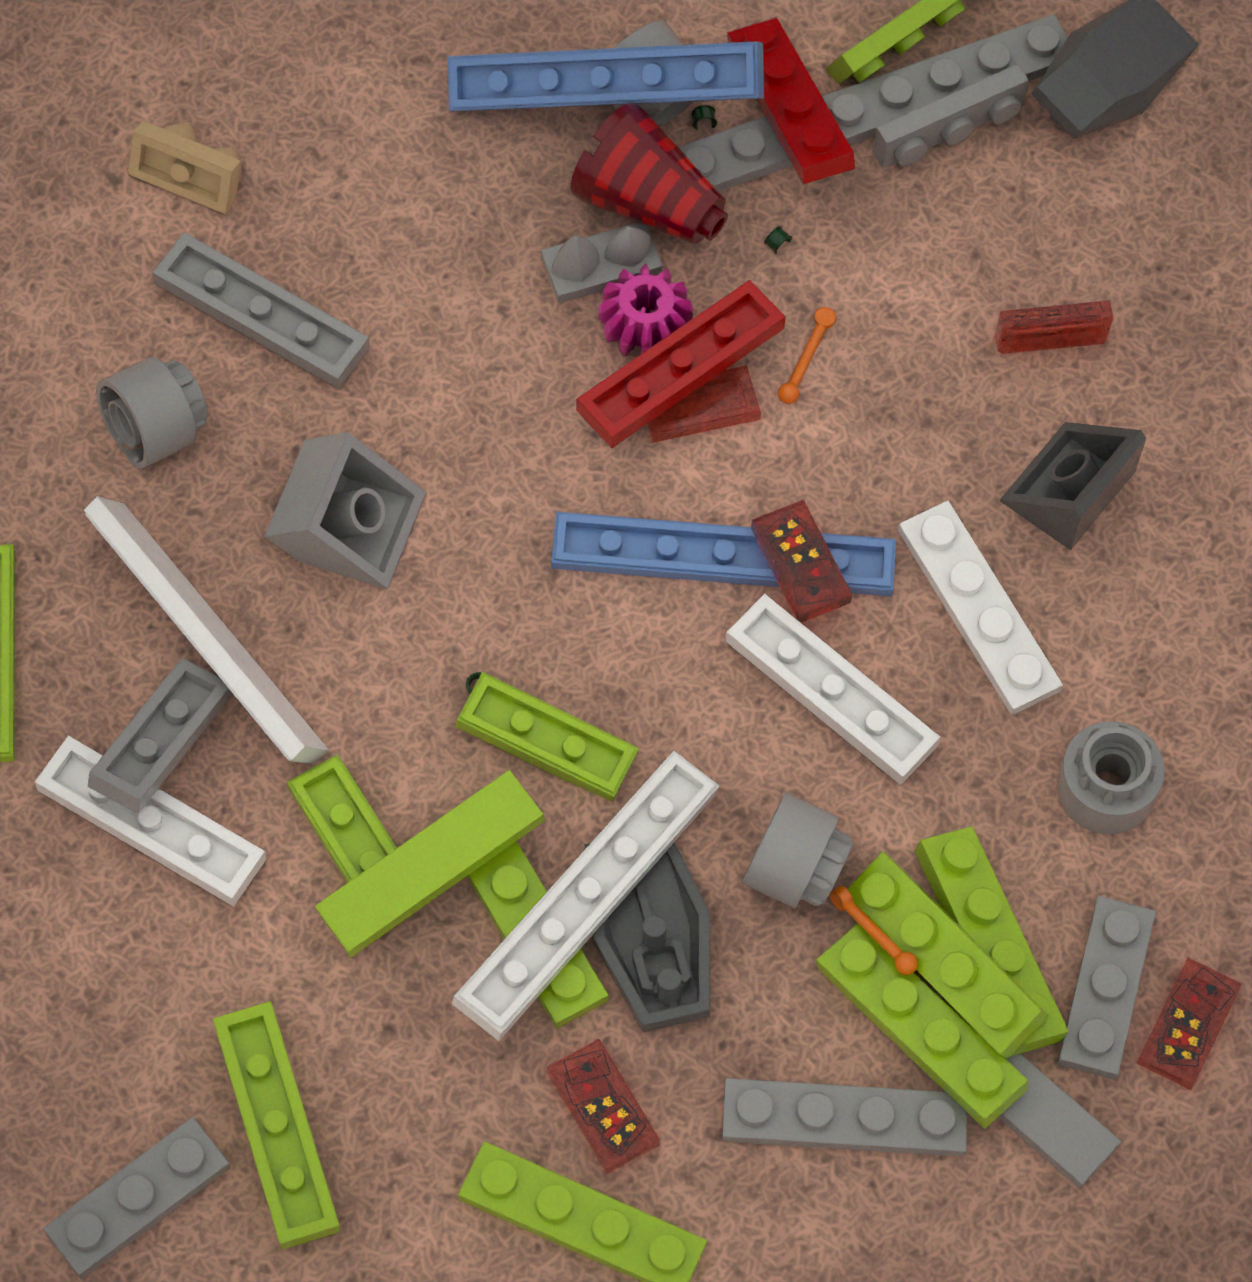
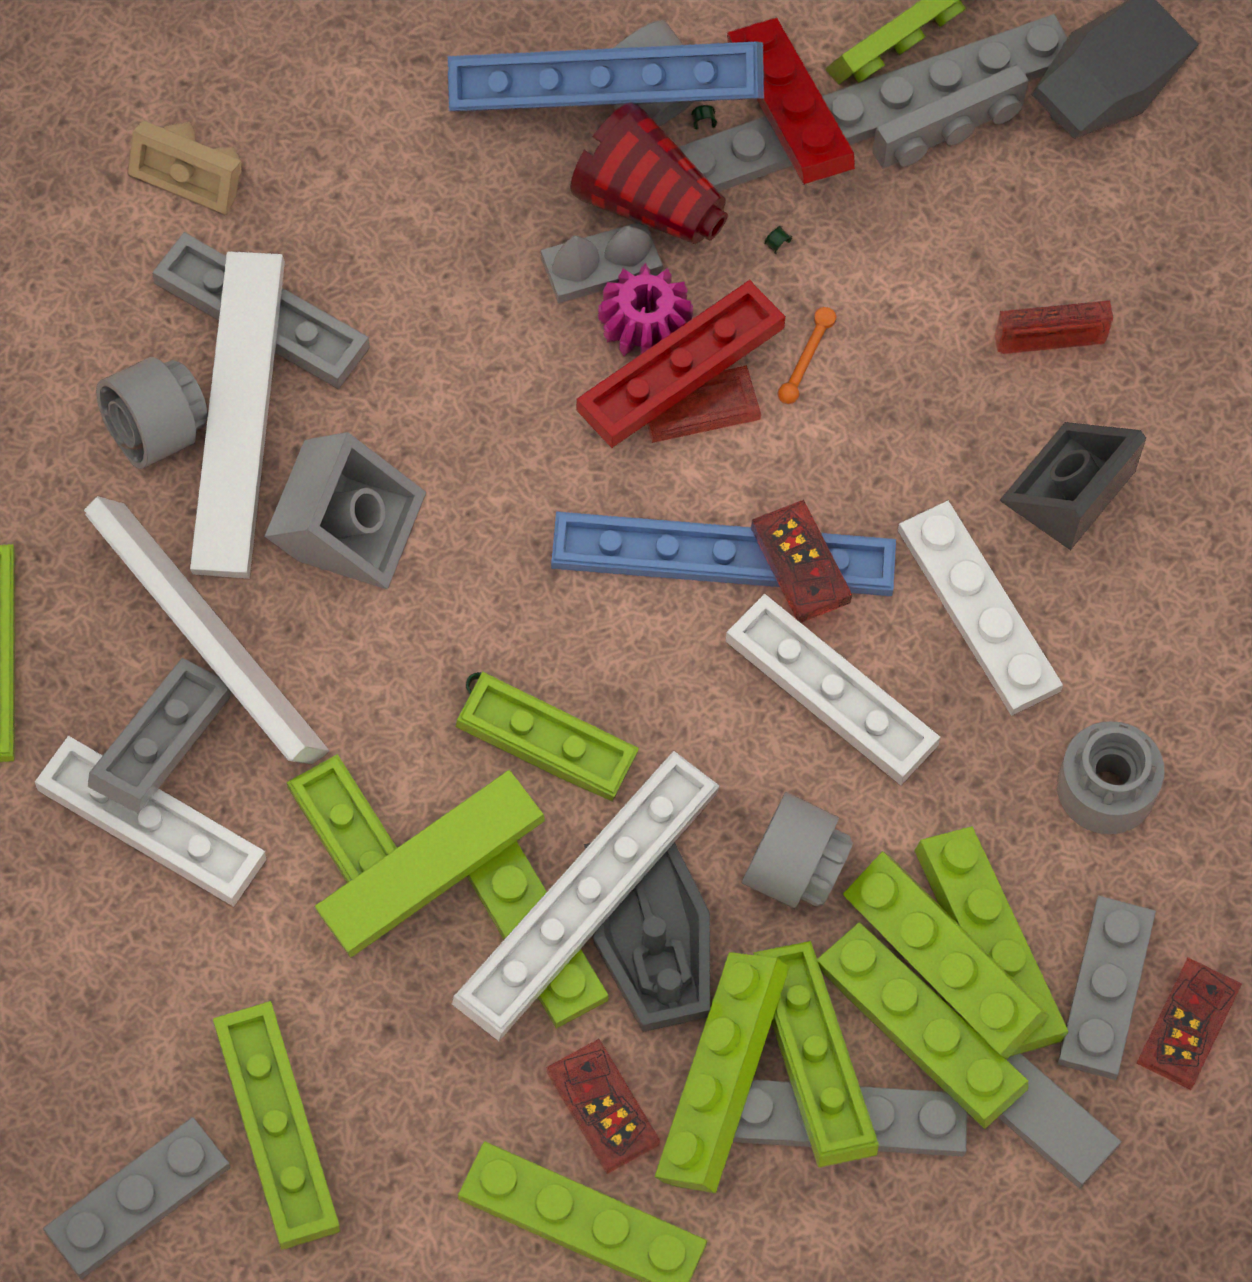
orange hinge [829,885,918,975] -> none
none -> white tile [190,251,285,579]
none -> lime plate [654,952,790,1193]
none -> lime tile [753,941,879,1168]

